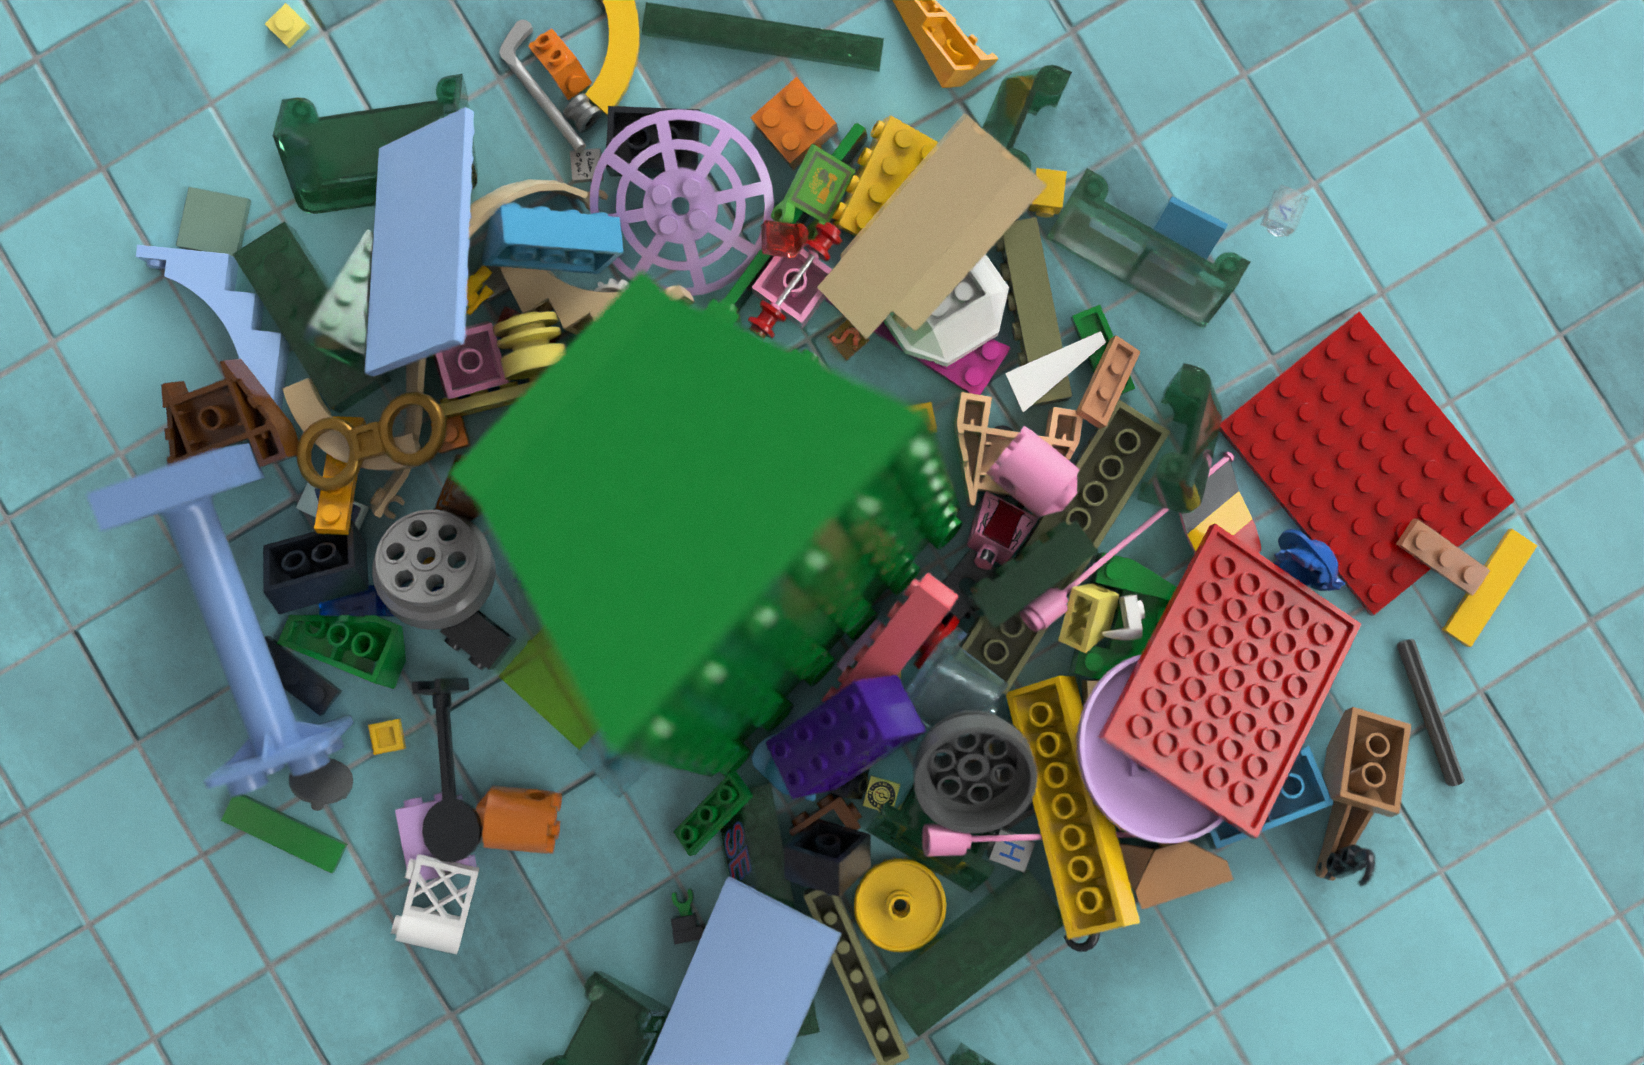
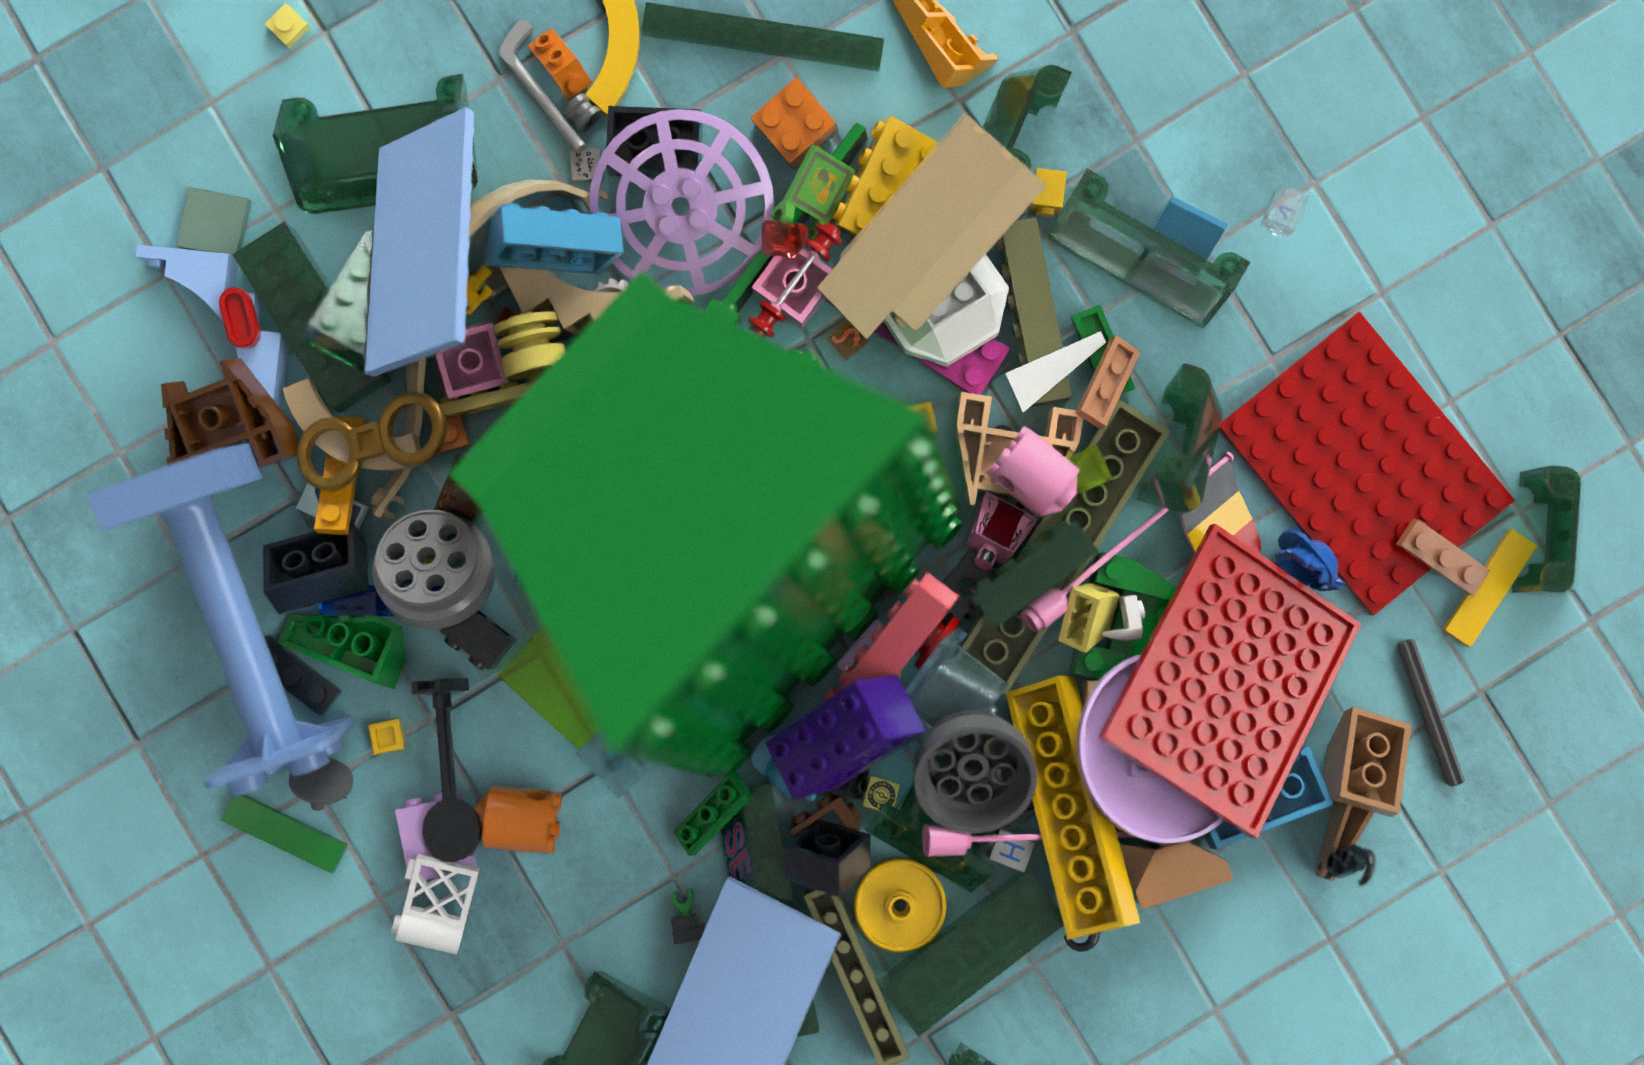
none -> red tile [219,287,261,349]
none -> clear neon green panel [1066,445,1113,493]
none -> clear green windscreen [1512,465,1585,597]

